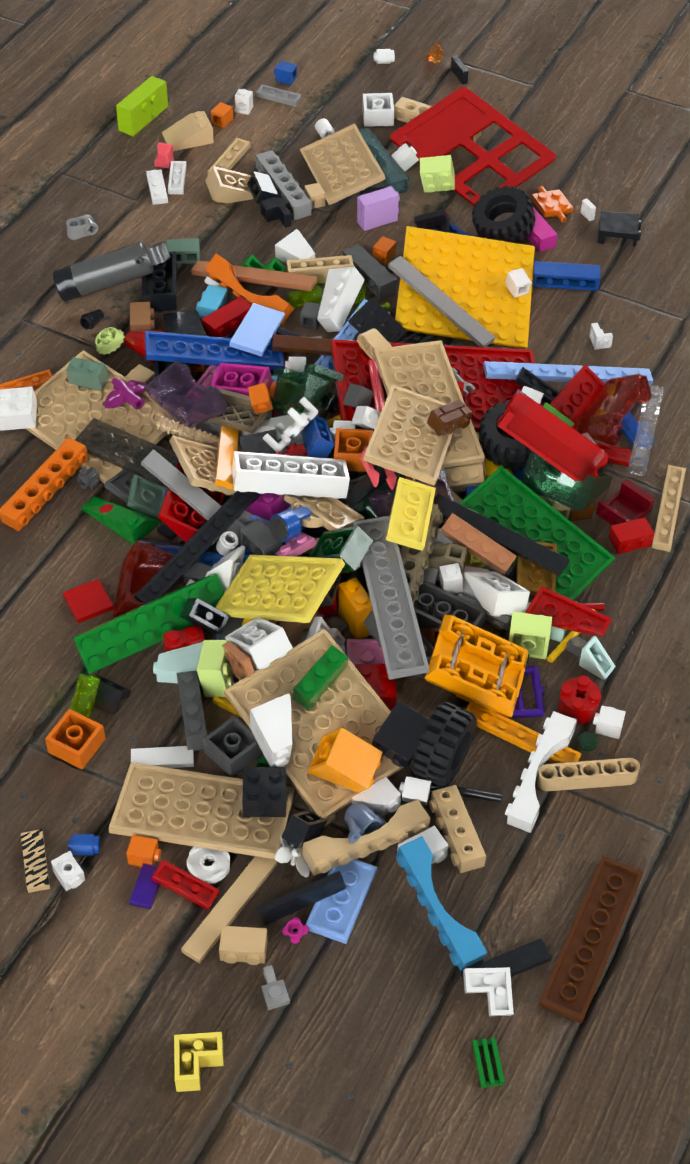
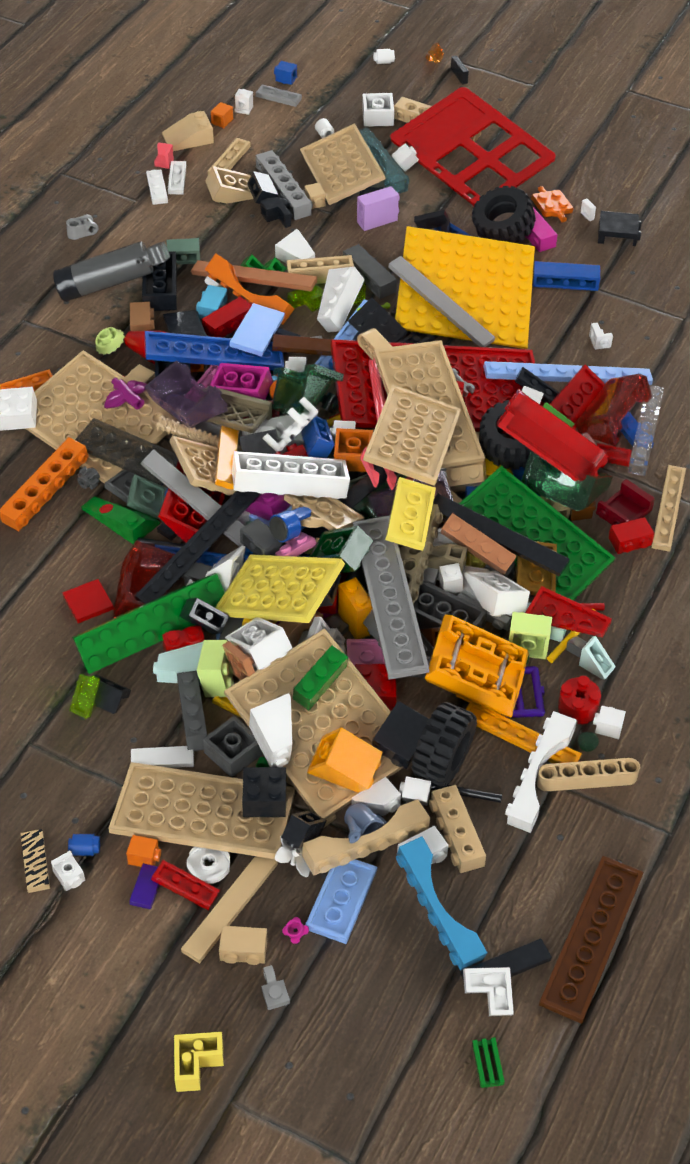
orange brick [45,709,106,770] -> none
sand green brick [66,357,109,391] -> none
black cone [80,309,104,330] -> none
lime brick [116,76,168,136] -> none
white brick [216,531,239,556] -> none
orange brick [248,383,273,414] -> none
black tile [258,871,346,925] -> none
dark grey brick [300,301,321,330] -> none
dark grey panel [343,383,374,408] -> none
white brick [351,406,381,430] -> none
orange brick [373,236,396,265] -> none
yellowish green brick [420,155,455,193] -> none
reddish brown brick [427,399,472,436] -> none
white brick [505,268,532,298] -> none

